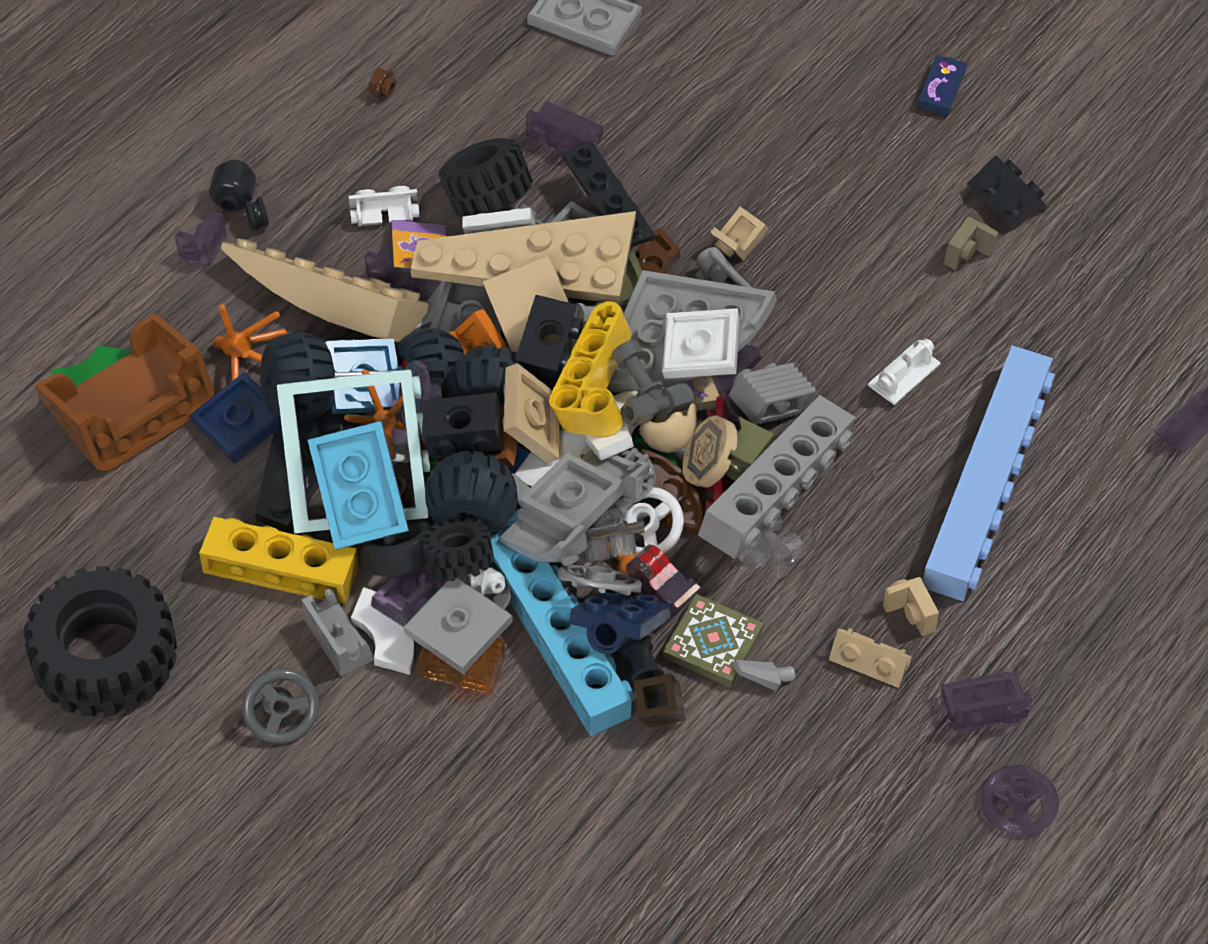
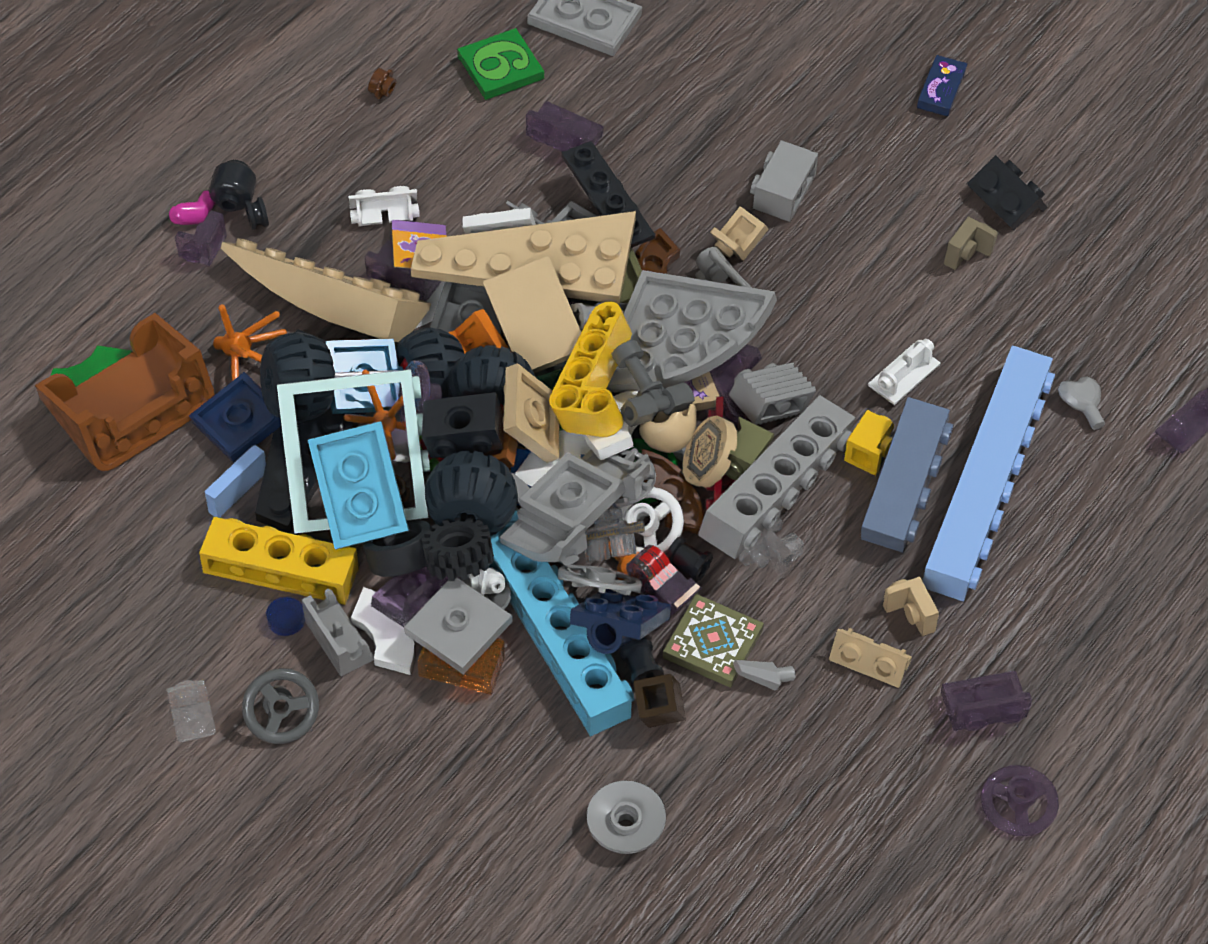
black tyre [24,566,177,717] -> none
black tyre [439,138,533,217] -> none
black brick [515,295,583,382] -> none
white tile [662,308,740,379] -> none
none -> clear bracket [166,680,216,742]
none -> dark pink arm [169,190,215,225]
none -> light blue tile [205,445,266,518]
none -> clear blue tile [266,597,305,636]
none -> green tile [457,28,544,100]
none -> light grey dish [587,781,666,854]
none -> black bush [666,536,713,583]
none -> light grey brick [750,140,818,222]
none -> yellow brick [844,410,894,476]
none -> sand blue wedge [861,397,954,553]
none -> light grey rock [1058,376,1105,430]

